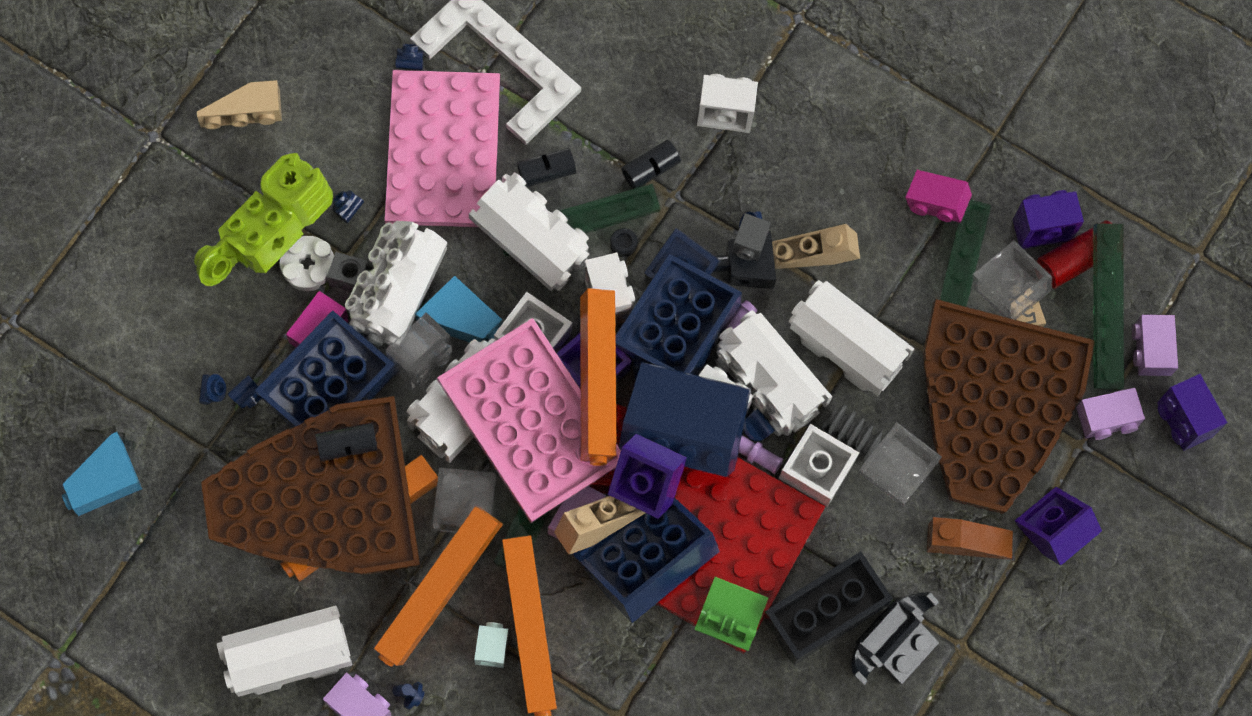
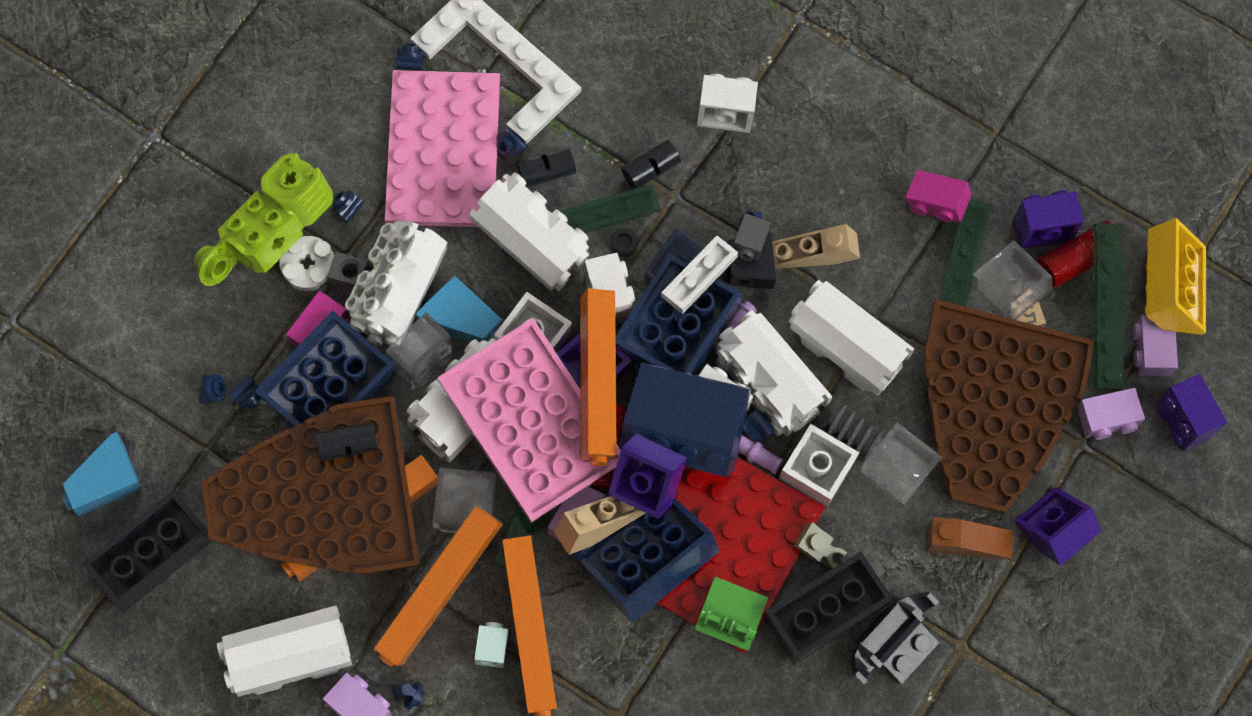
tan slope [197,80,282,129] -> none
none -> black brick [82,490,212,614]
none -> dark blue plate [496,128,527,158]
none -> white plate [661,236,738,314]
none -> plate [794,522,847,570]
none -> yellow slope [1145,218,1206,335]

